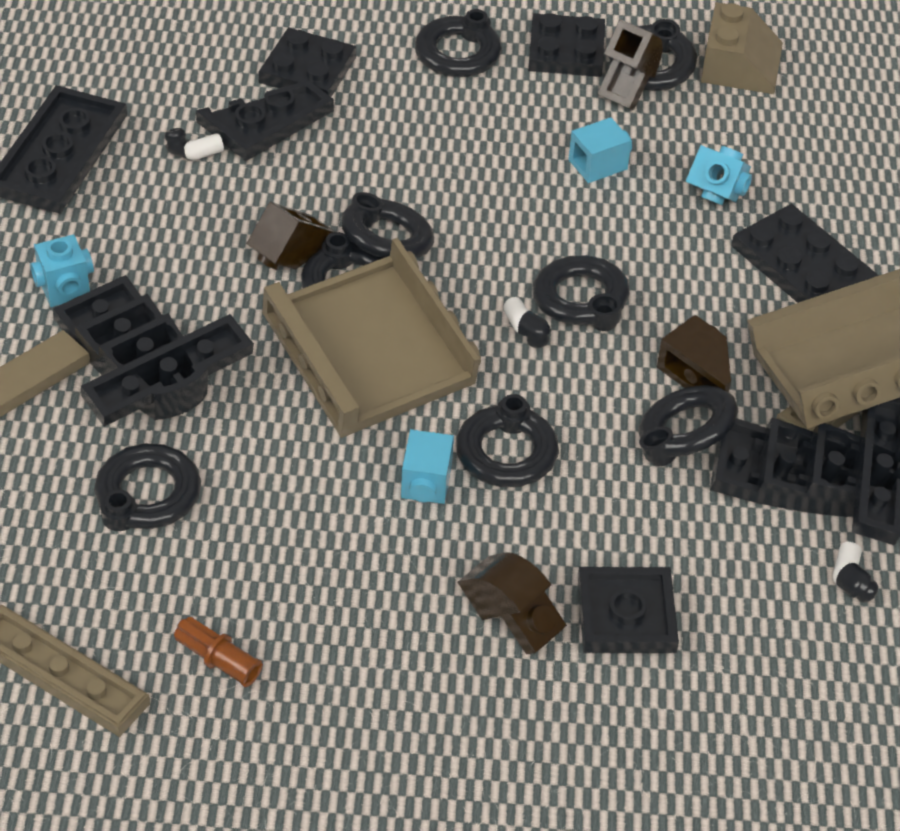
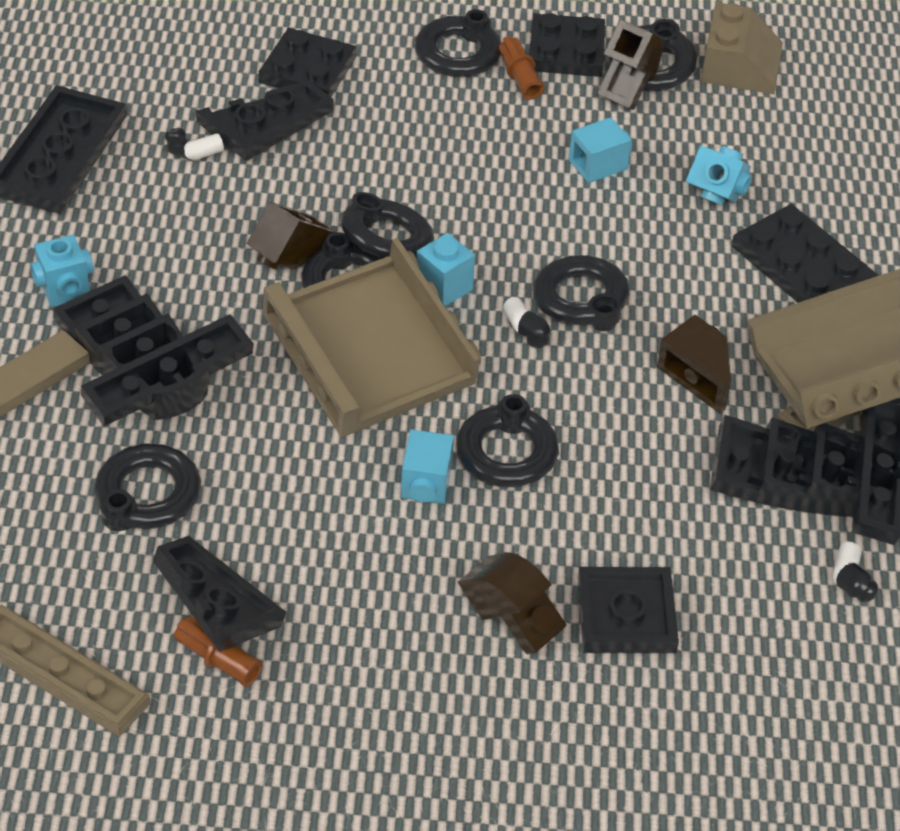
black piece [638,385,739,466] -> none
none -> black wing [153,536,287,652]
none -> medium azure brick [417,233,475,306]
none -> dark orange axle [499,36,545,100]

